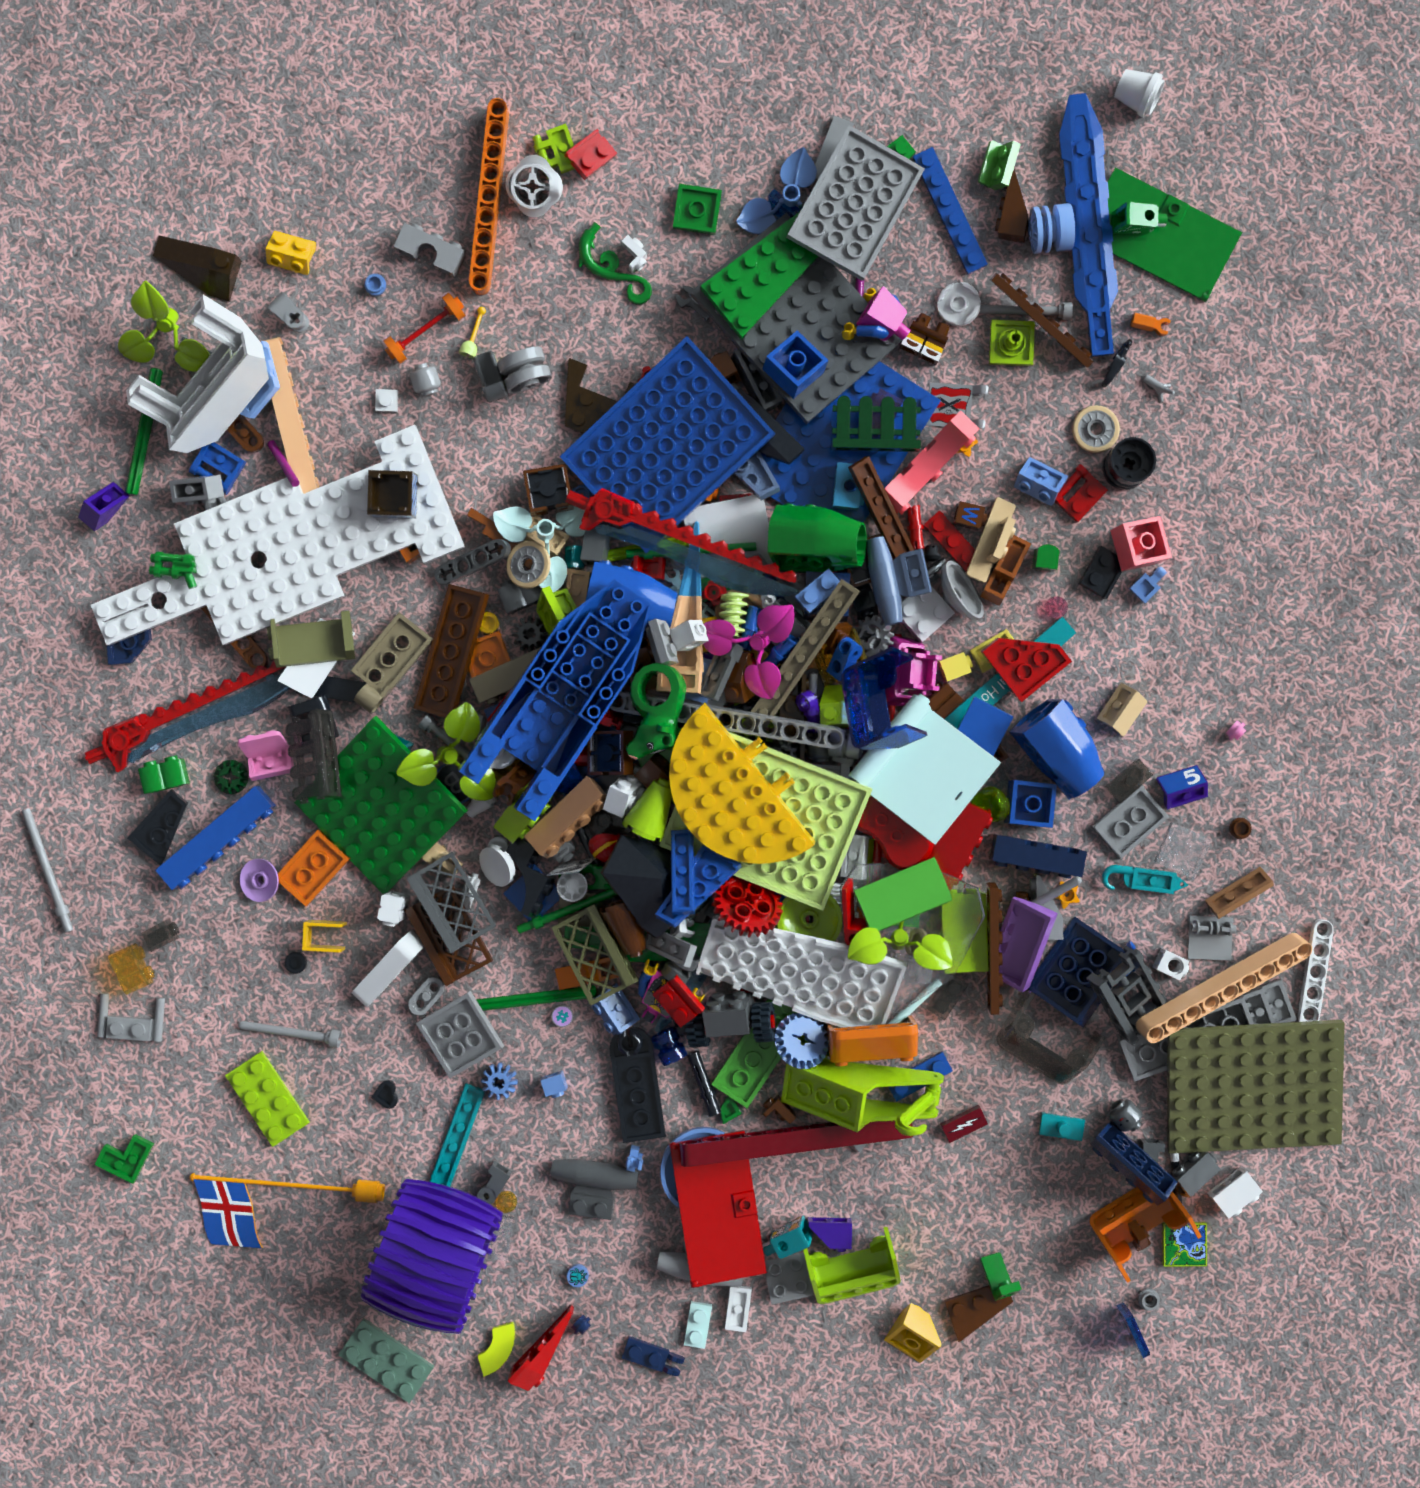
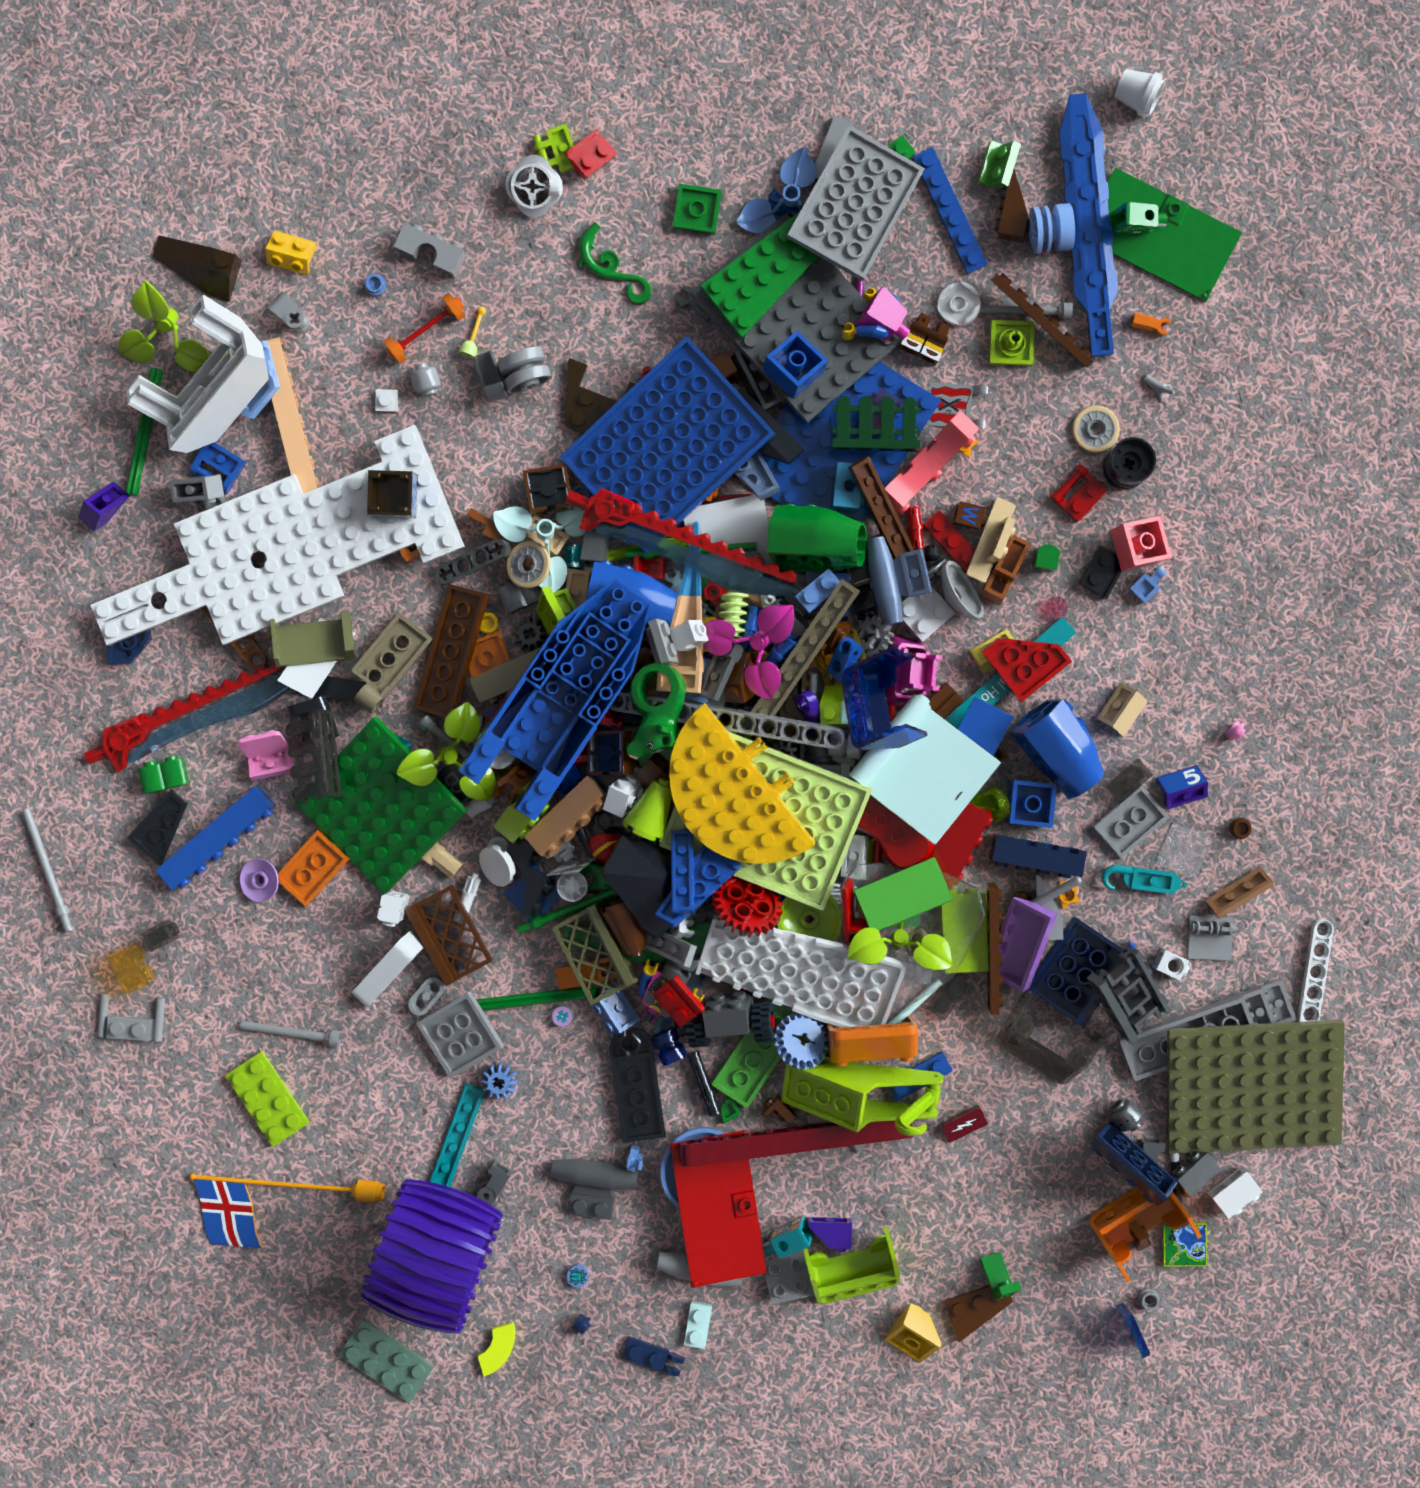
green plate [94,1134,155,1184] -> none
green piece [149,551,197,589] -> none
dark green gear [213,760,249,794] -> none
reddish brown plate [227,414,264,453] -> none
magenta bar [267,440,300,487] -> none
black tile [285,952,307,974] -> none
yellow piece [302,920,347,952] -> none
black tile [371,1080,398,1109] -> none
dark grey fence [406,852,496,953] -> none
orange beam [469,98,509,295] -> none
clear yellow plate [495,1191,517,1213] -> none
red wedge [507,1305,574,1391] -> none
medium blue plate [540,1070,568,1098] -> none
white bracket [622,235,647,273] -> none
white plate [725,1286,752,1332] -> none
light yellow brick [937,652,973,682] -> none
medium blue bracket [1014,457,1068,506] -> none
teal tile [1039,1112,1085,1141] -> none
black piece [1102,339,1132,388] -> none
light nougat beam [1136,933,1312,1043] -> none

